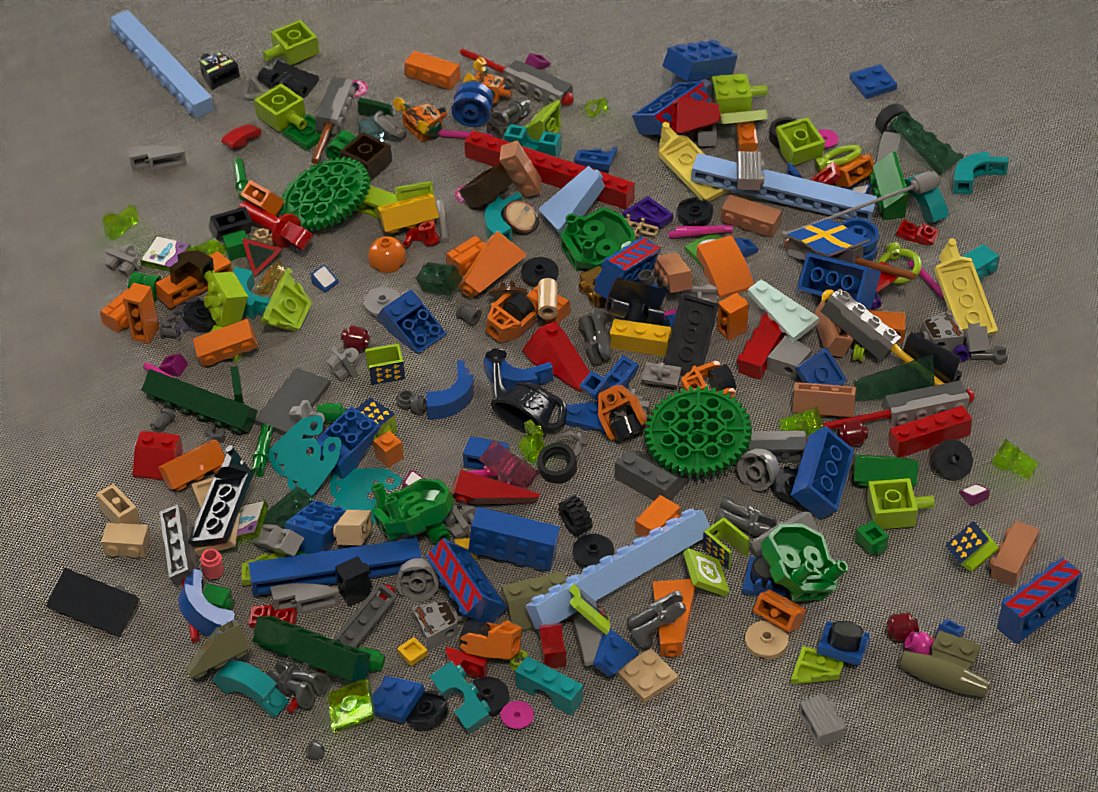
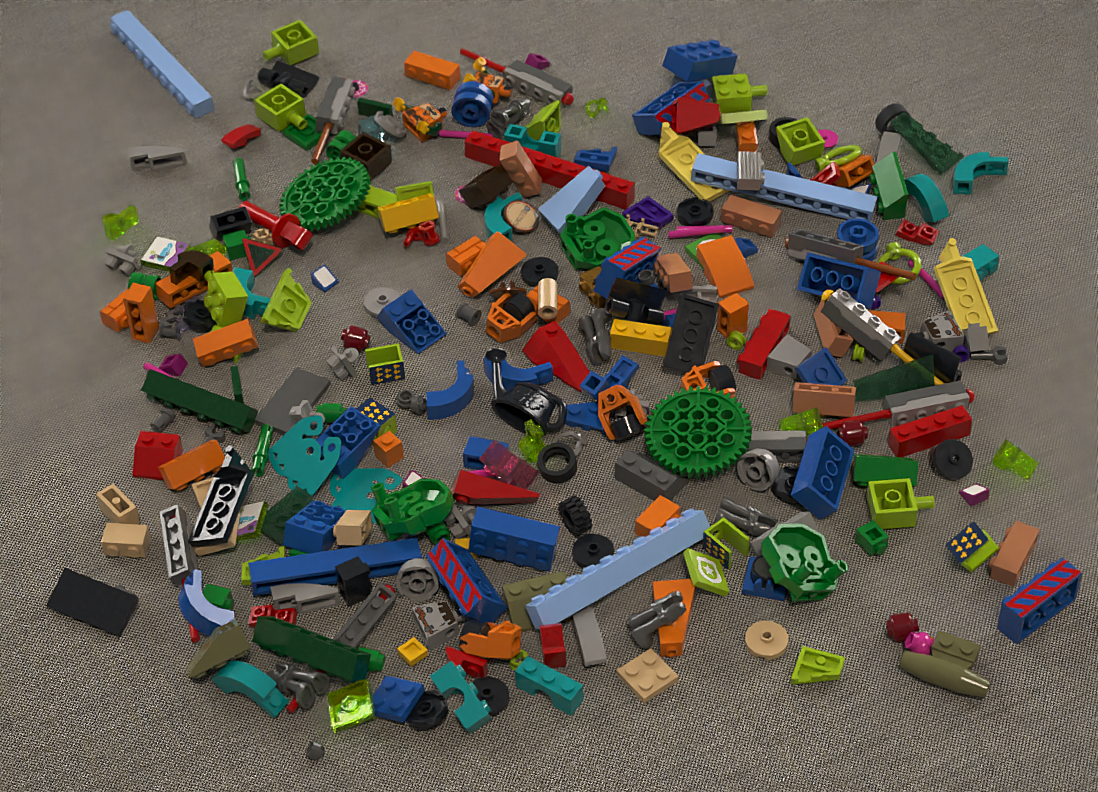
black torso [199,52,240,90] -> none
coral brick [200,549,224,579] -> none
orange brick [241,180,285,216] -> none
light grey slope [253,524,304,557] -> none
clear yellow tile [256,262,285,296] -> none
orange cylinder [368,236,406,273] -> none
clear green brick [415,262,463,295] -> none
dark pink piece [501,701,534,729] -> none
lime slope [569,584,610,635] -> none
blue wing [593,628,639,677] -> none
light grey hips [642,362,681,388] -> none
light aqua wing [748,279,819,343] -> none
orange brick [753,590,806,632] -> none
flag [782,171,940,257] -> none
light grey brick [799,693,846,747] -> none
piece [817,621,871,666] -> none
blue plate [849,64,898,99] -> none
blue slope [934,619,966,638] -> none
none -> lime bush [726,331,746,350]

